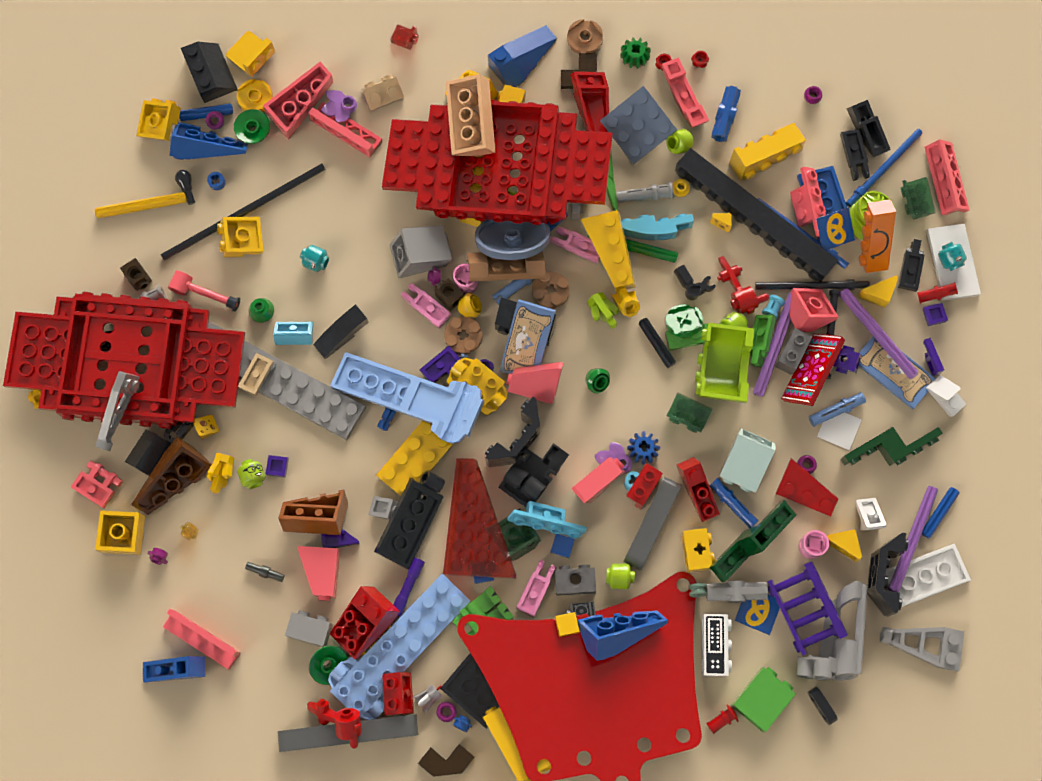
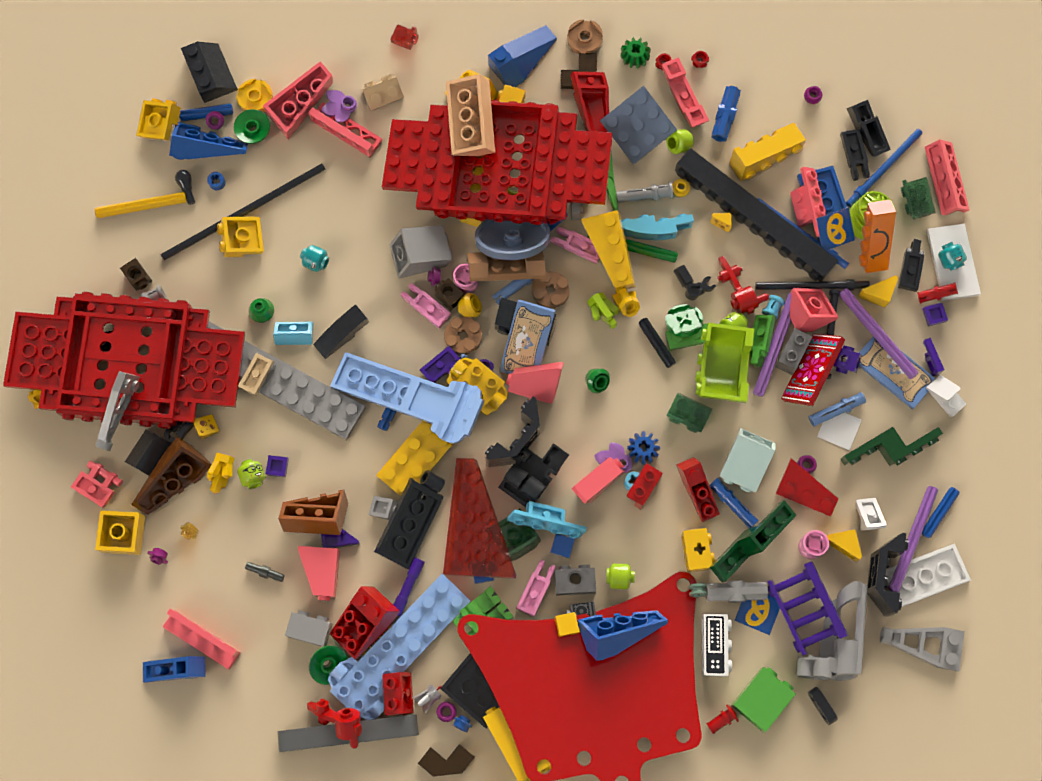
coral piece [168,270,241,312] -> none
yellow bracket [226,31,275,77] -> none
dark grey beam [623,477,682,570] -> none

